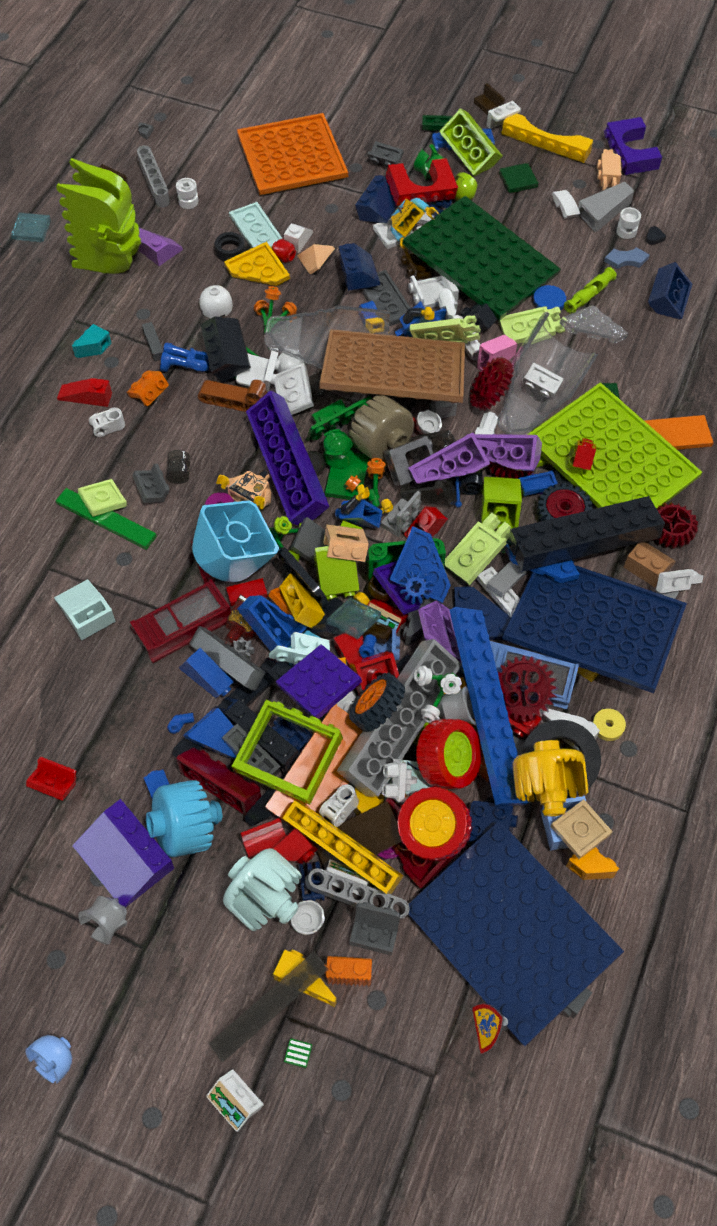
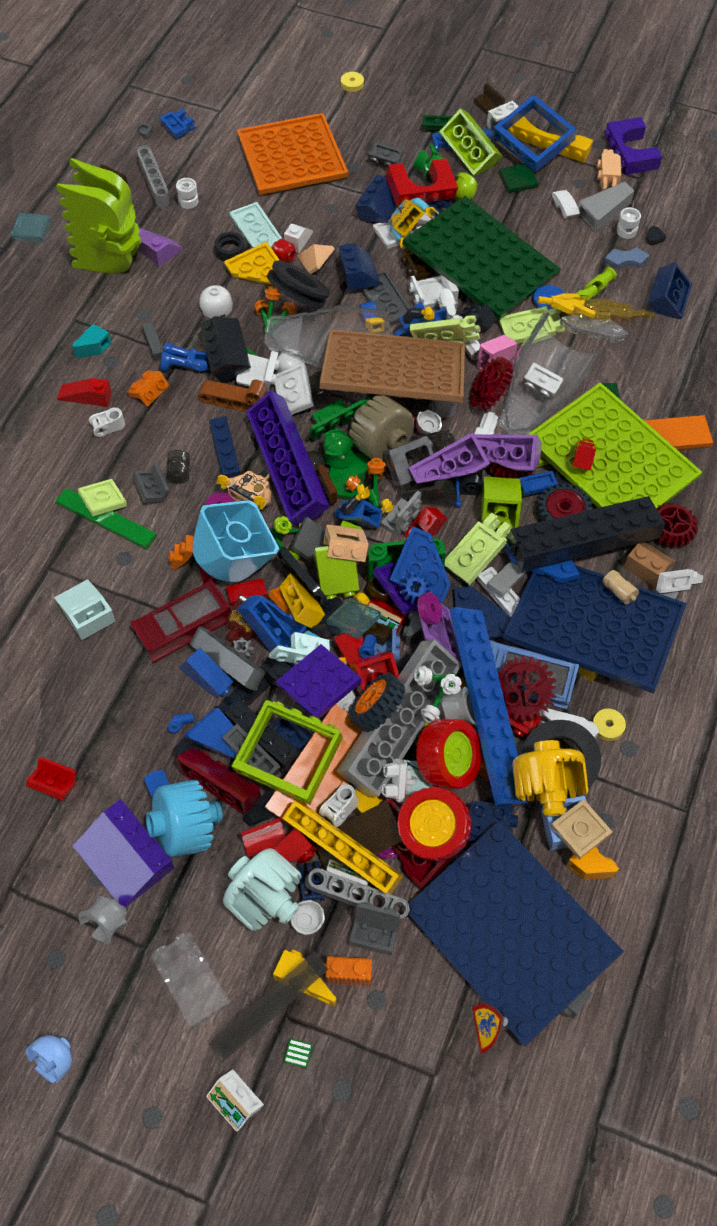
none -> clear bracket [151,932,231,1029]
none -> blue plate [160,109,196,139]
none -> orange slope [168,535,194,570]
none -> dark blue plate [209,416,240,478]
none -> black tyre [267,260,330,309]
none -> reddish brown tile [317,465,337,504]
none -> light yellow piece [341,72,364,92]
none -> magenta piece [417,592,442,625]
none -> blue window [494,94,576,172]
none -> piece [537,293,655,319]
none -> tan piece [603,570,639,605]

